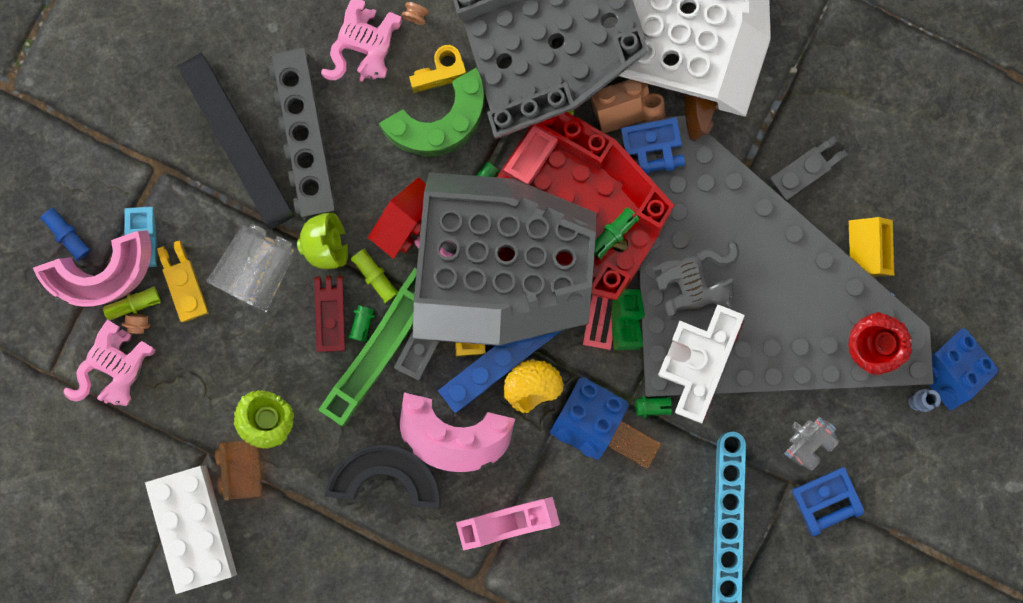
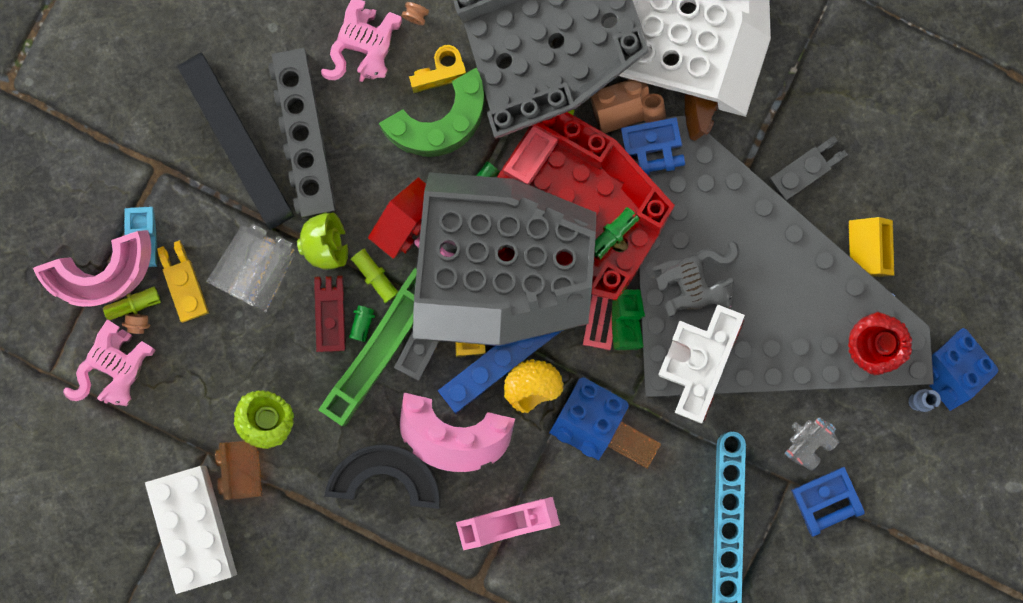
blue pin [40,208,91,261] -> none
green pin [635,396,672,418] -> none

